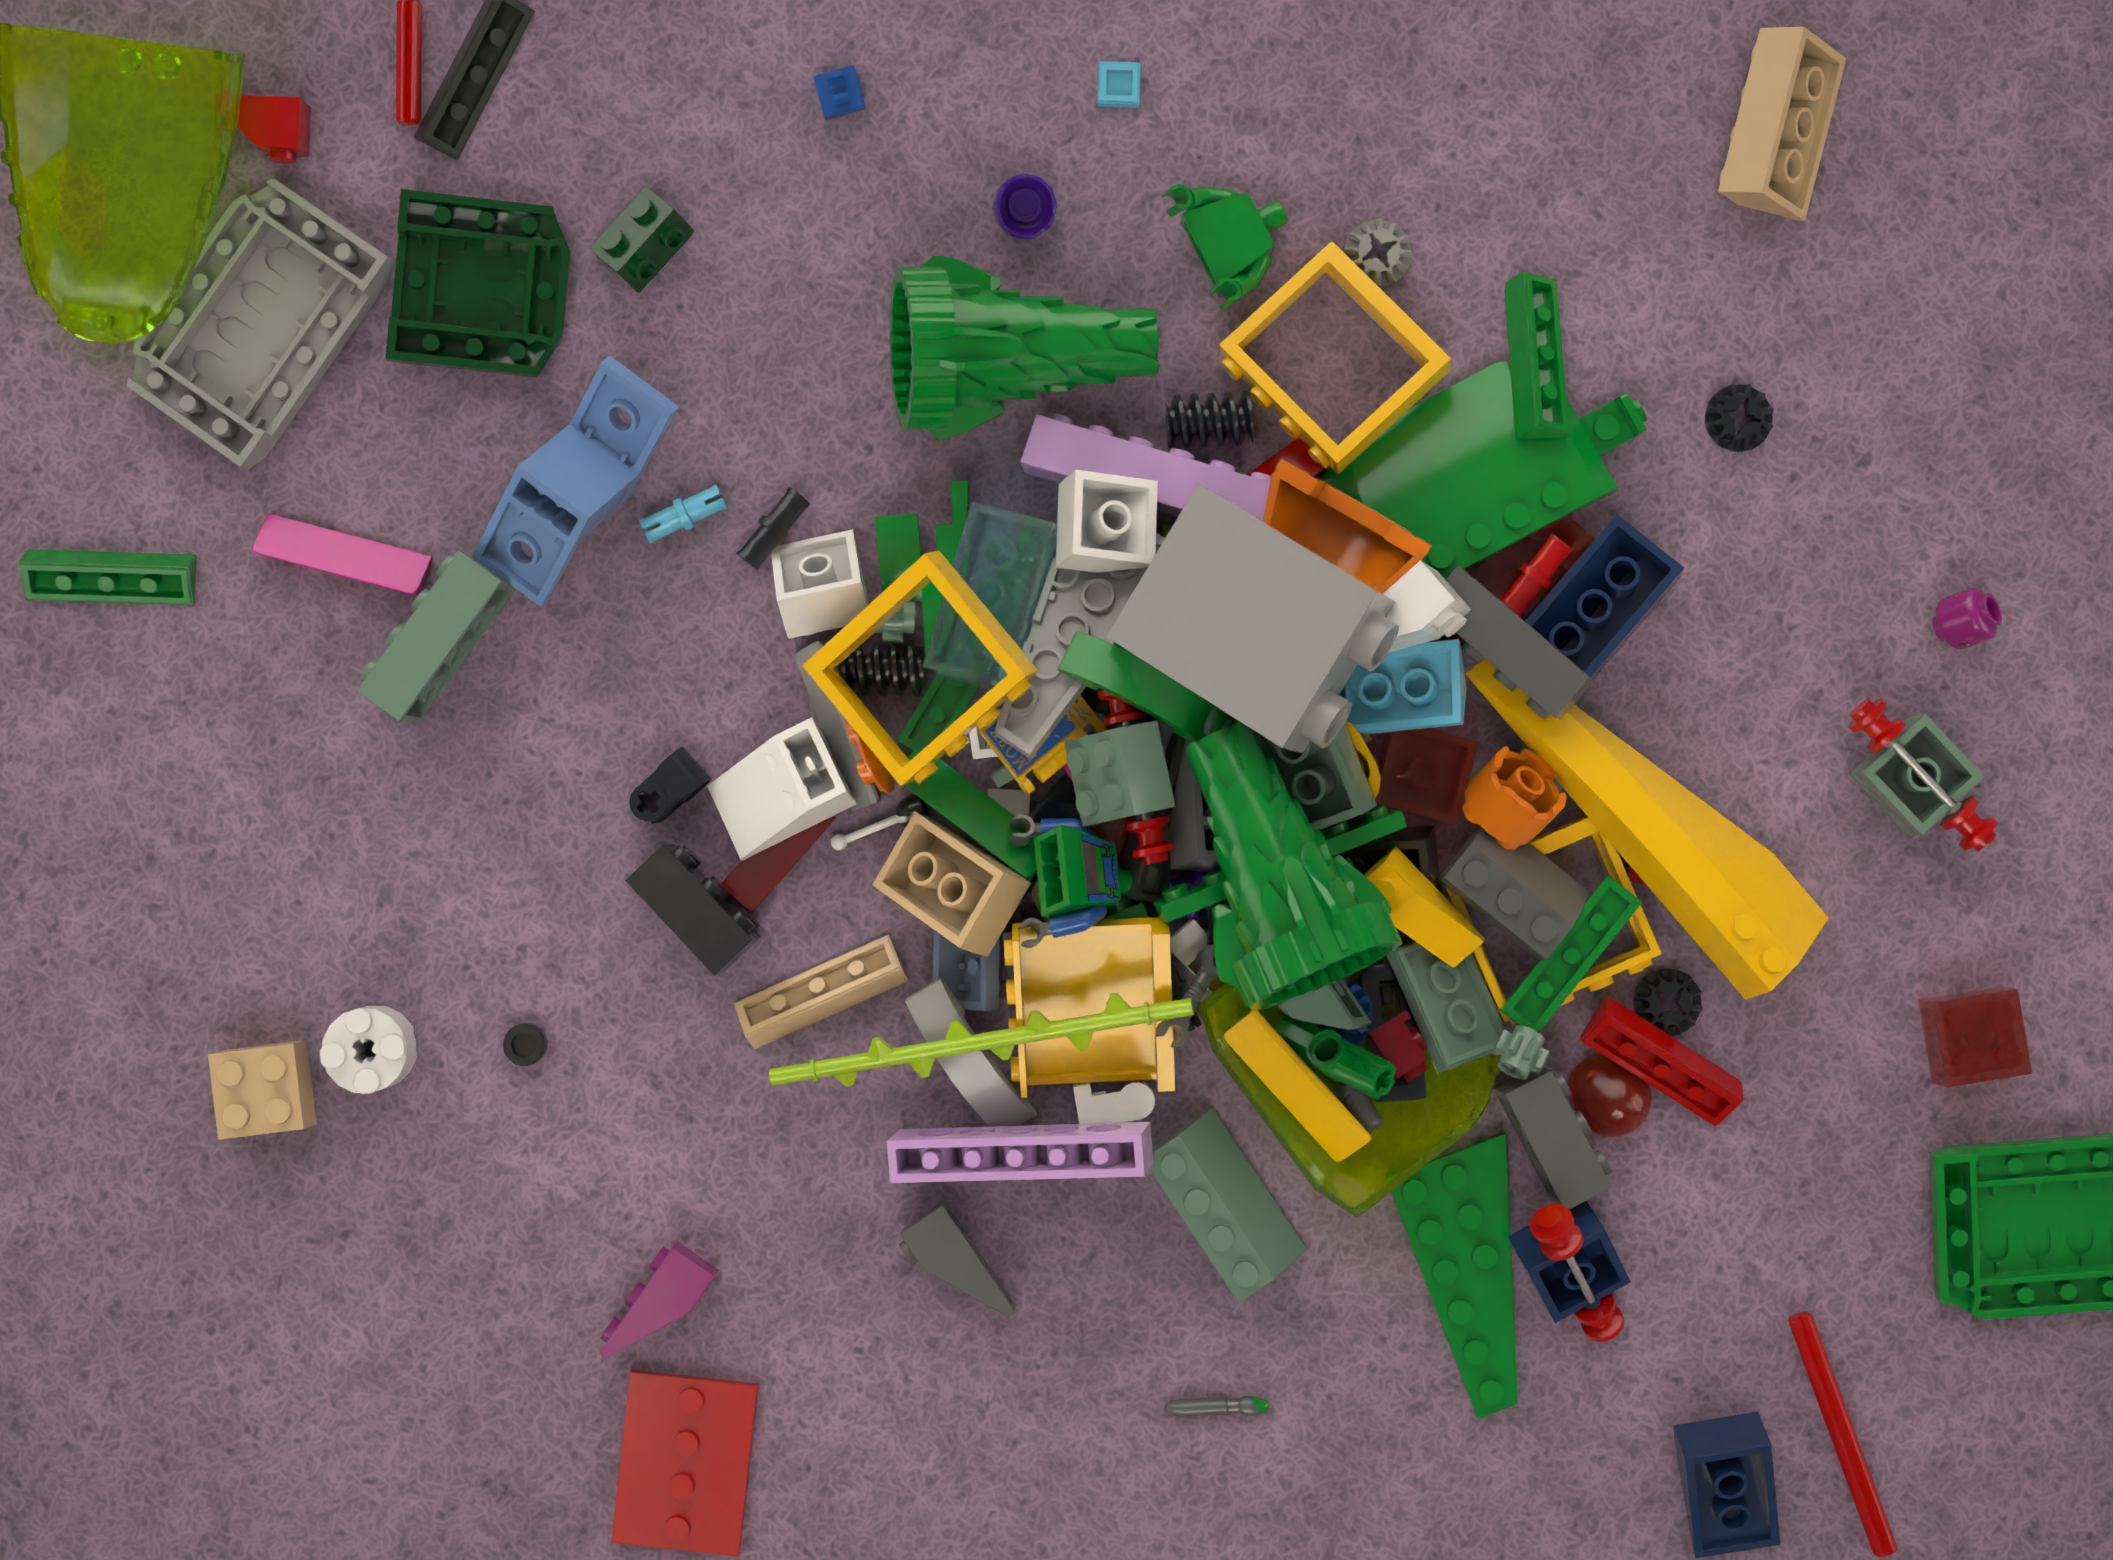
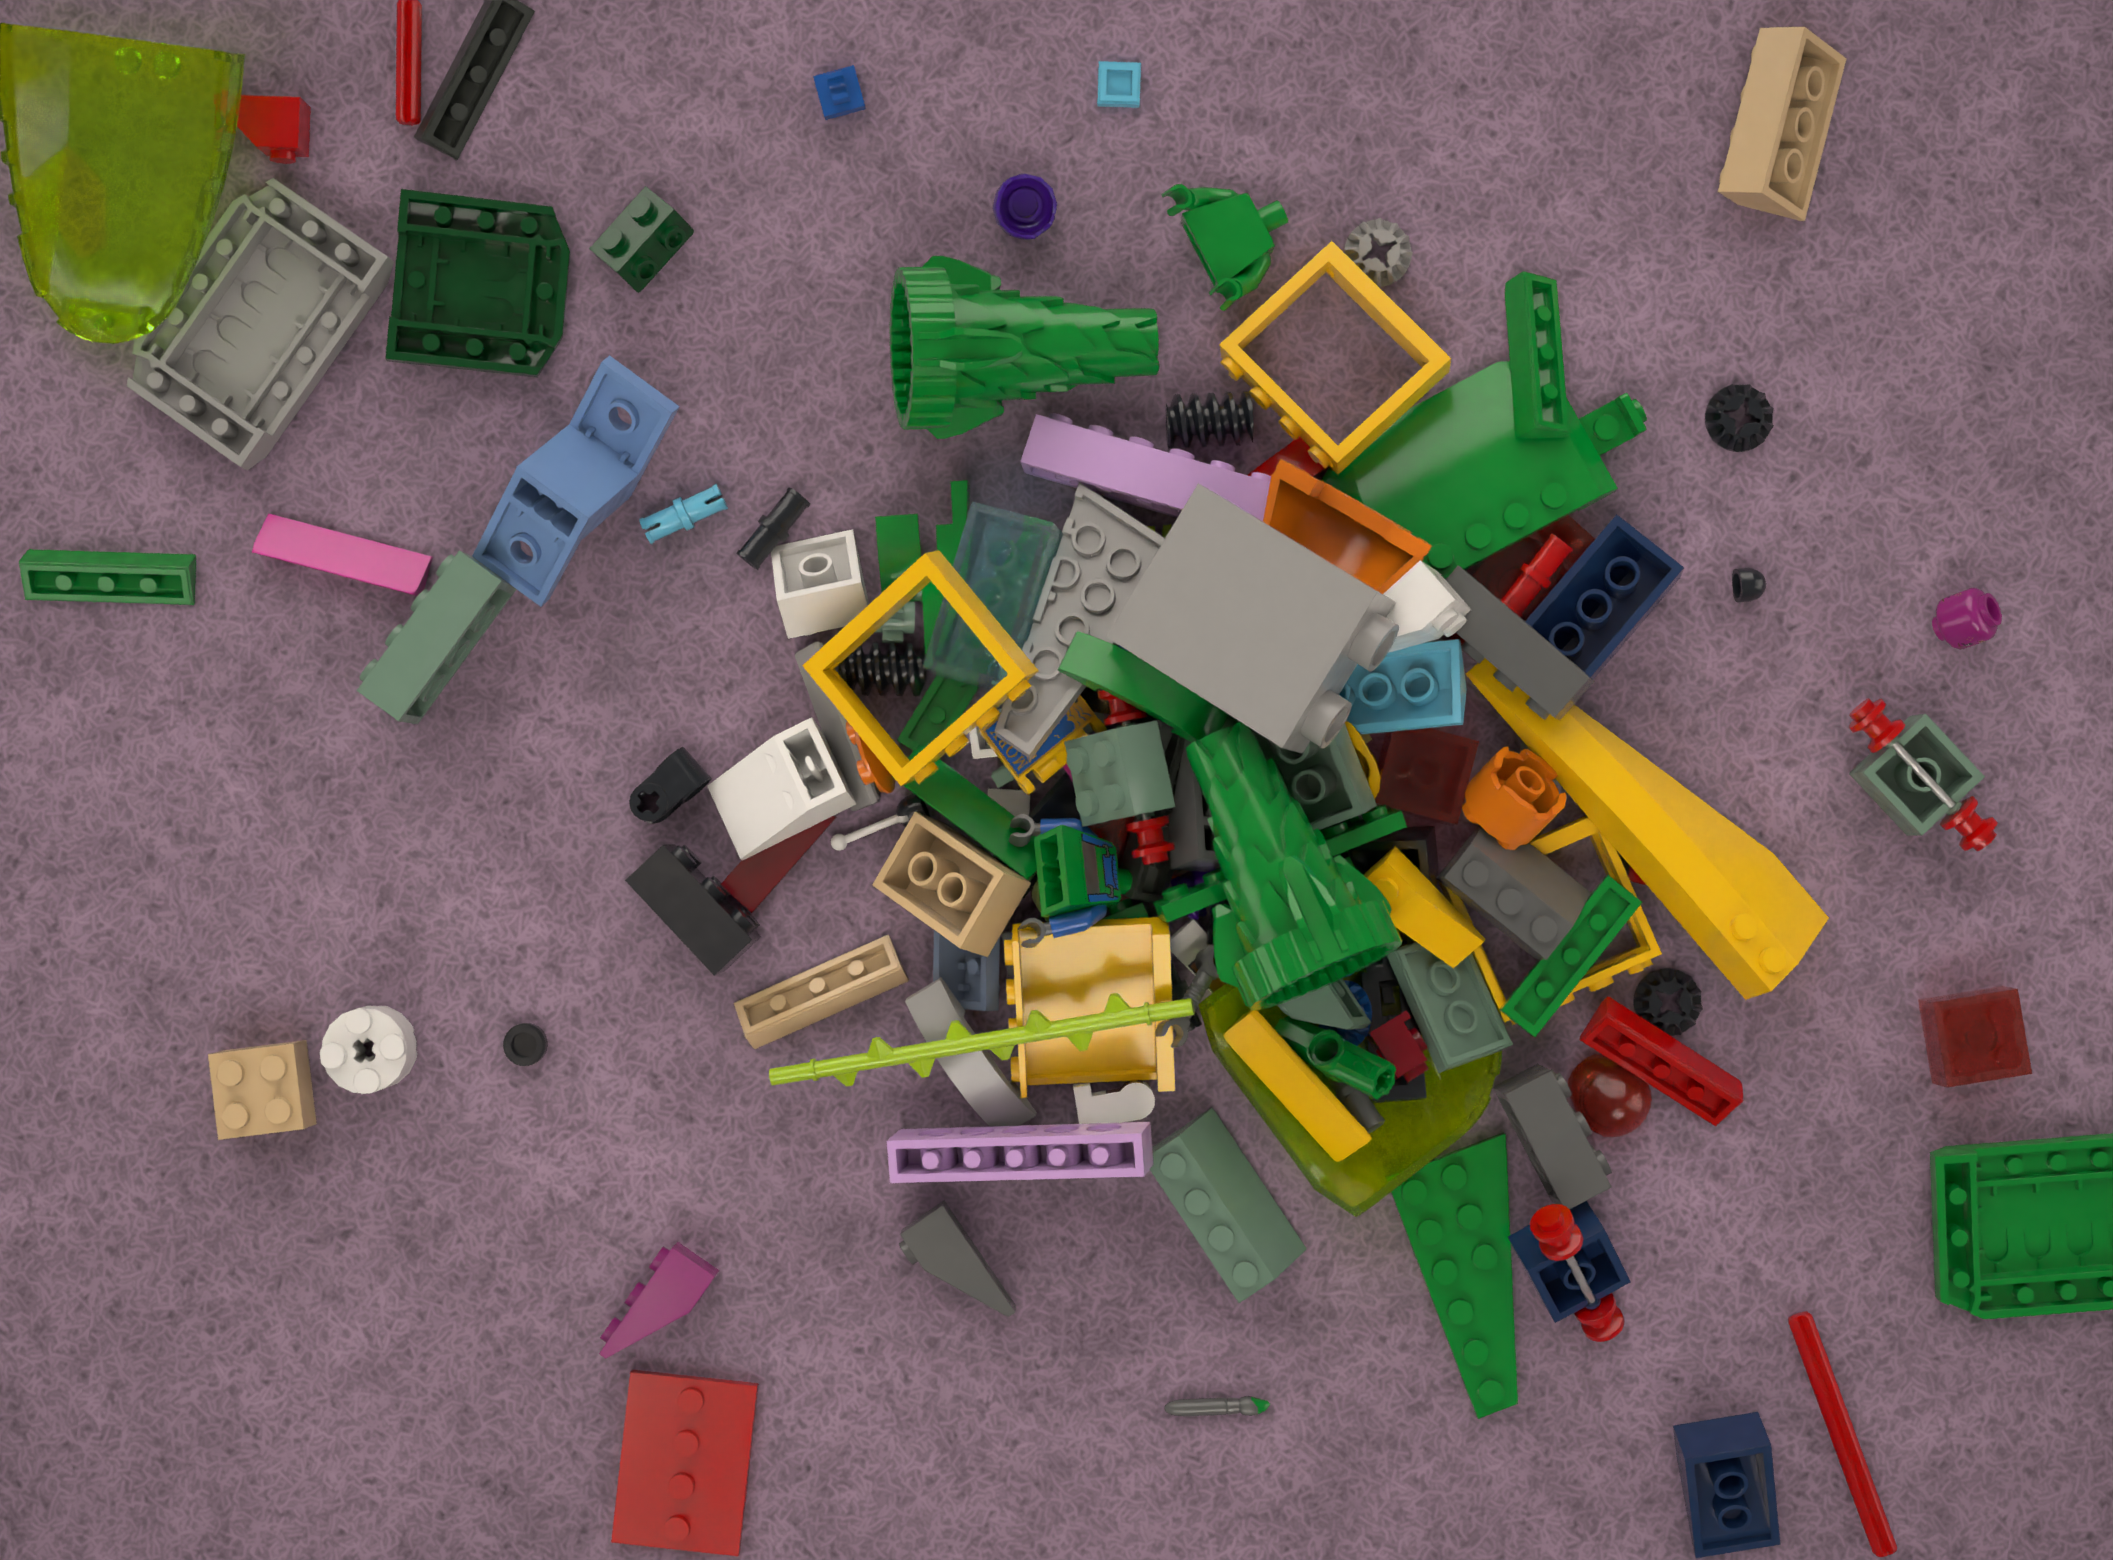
white slope [1056,470,1158,573] -> none
sand green gear [1493,1025,1550,1080] -> none
none -> black hinge [1732,568,1767,603]

